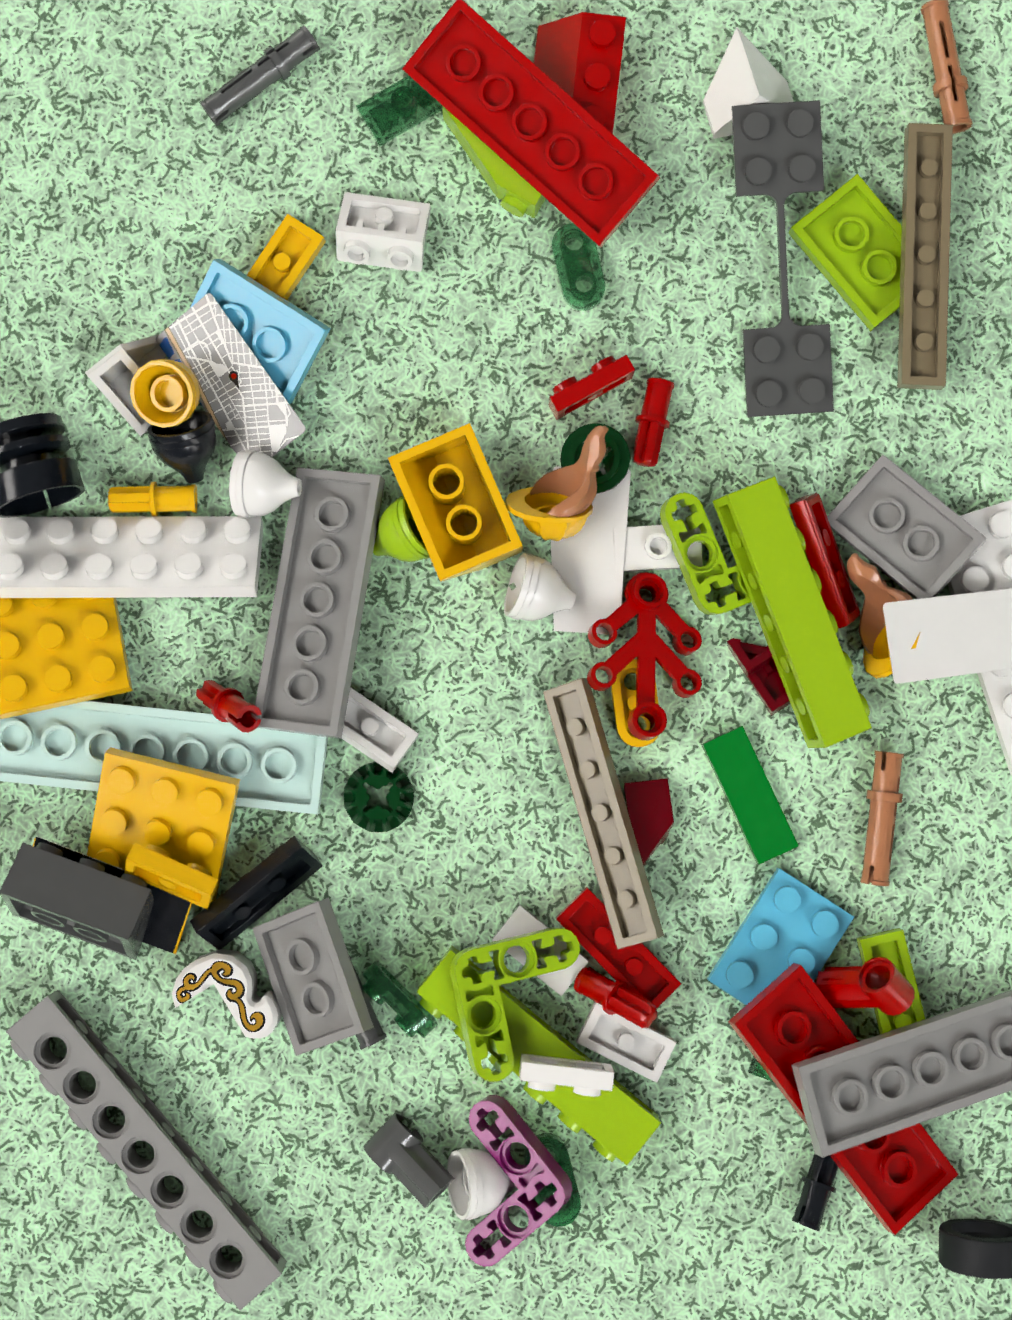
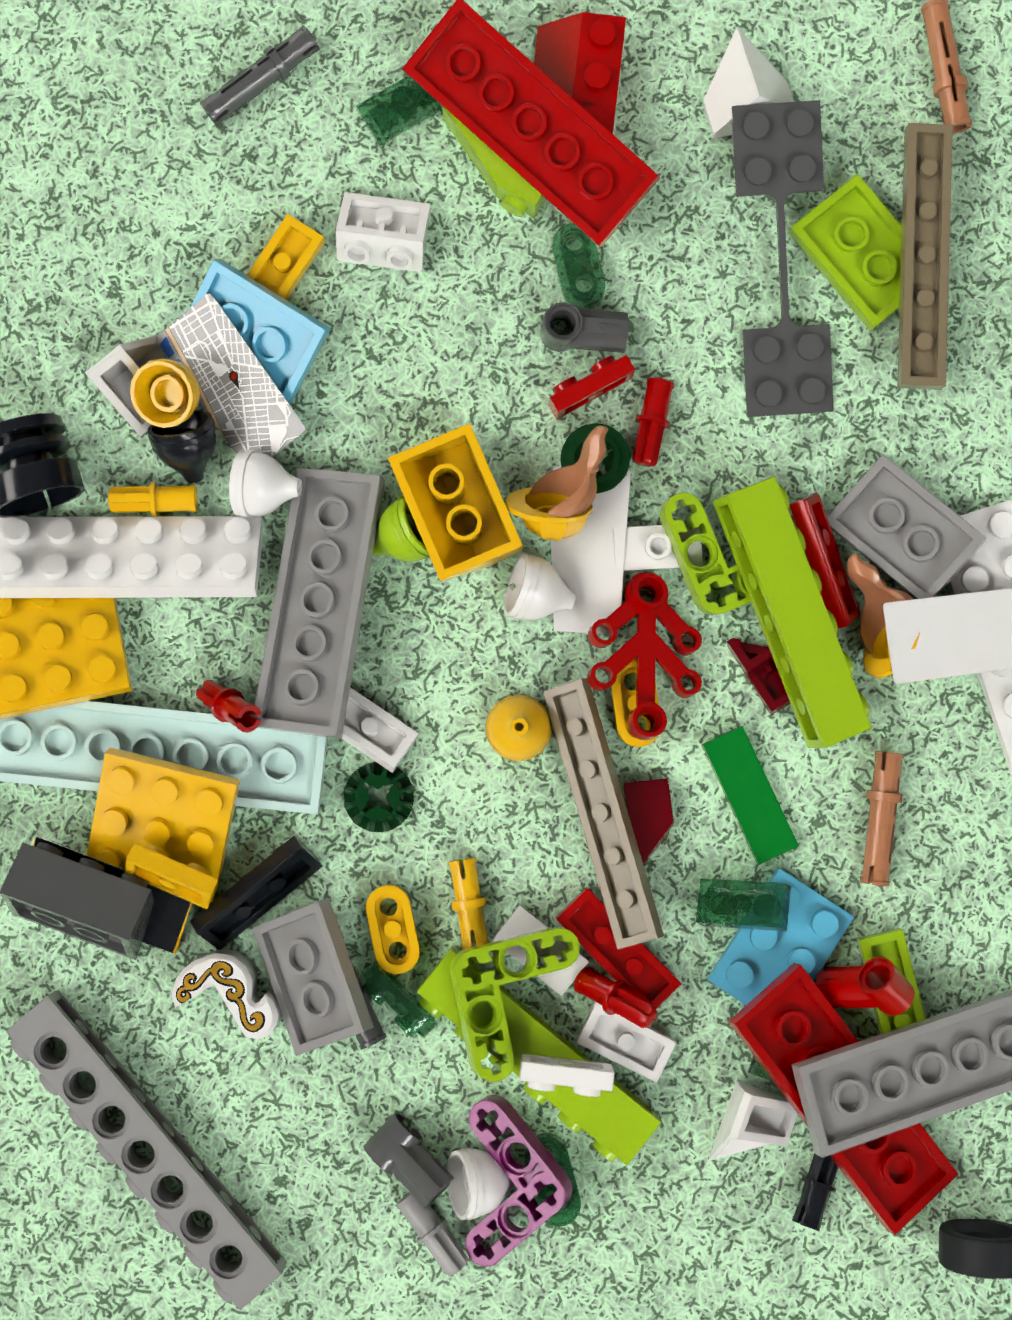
none -> yellow plate [366,884,420,974]
none -> light grey axle [395,1193,468,1276]
none -> yellow pin [448,857,490,950]
none -> yellow helmet [485,694,552,761]
none -> dark grey piece [540,302,629,353]
none -> clear green plate [696,878,791,931]
none -> white slope [708,1080,798,1161]

